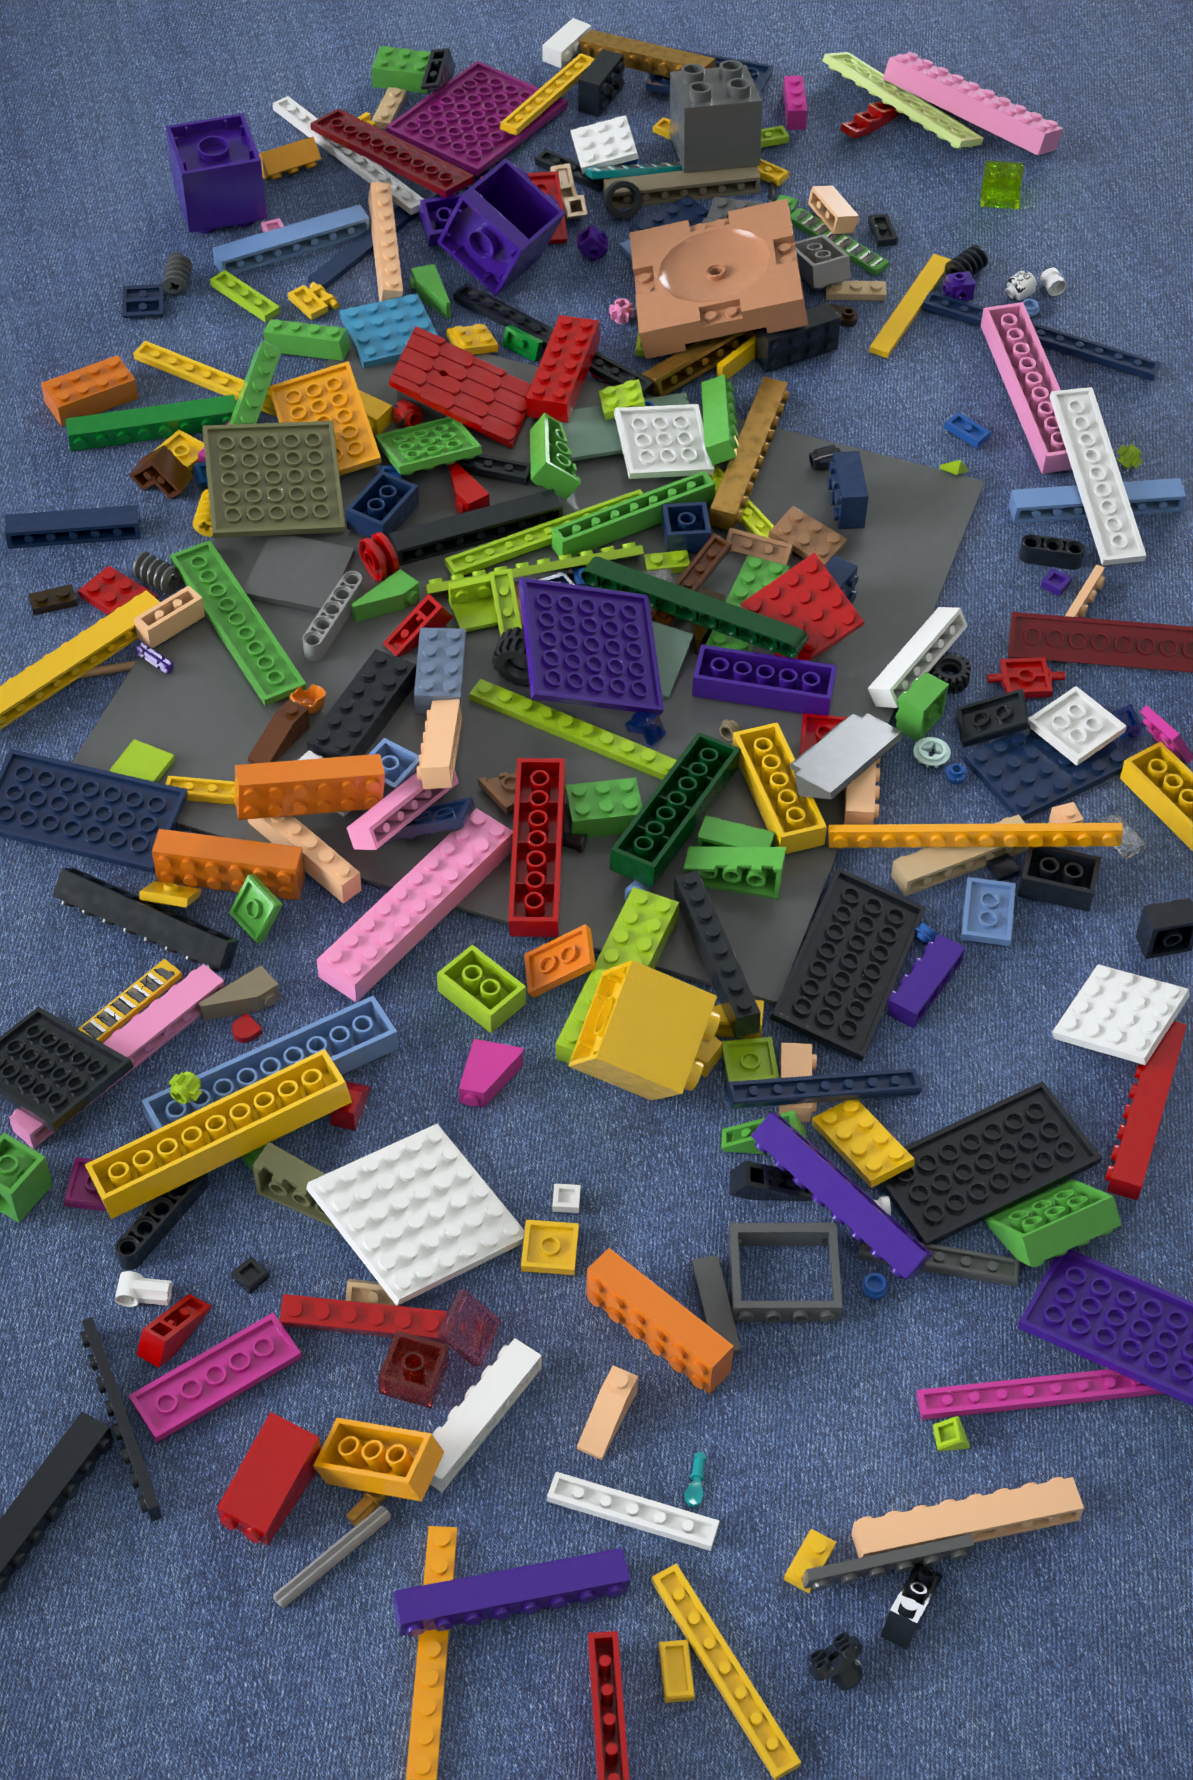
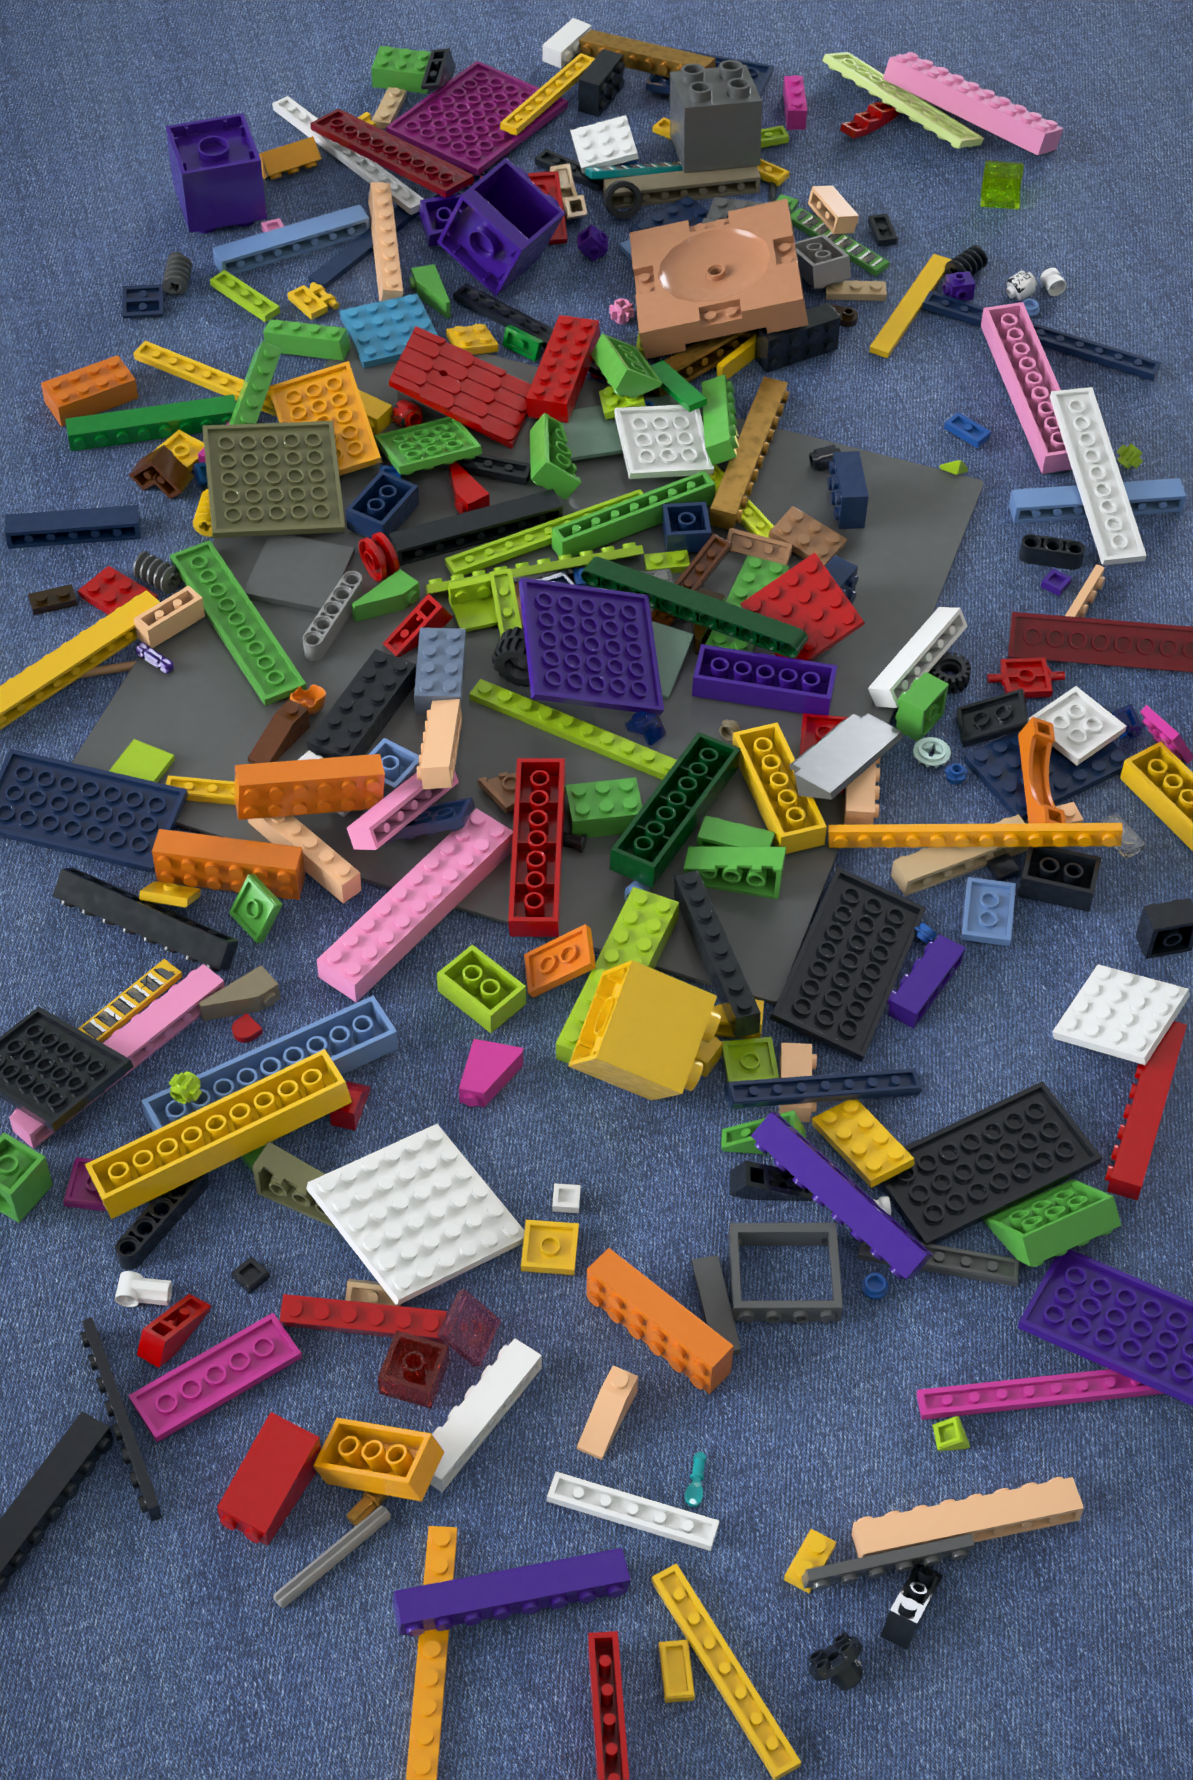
none -> bright green slope [591,333,662,398]
none -> green tile [651,360,707,412]
none -> orange arch [1018,717,1066,823]

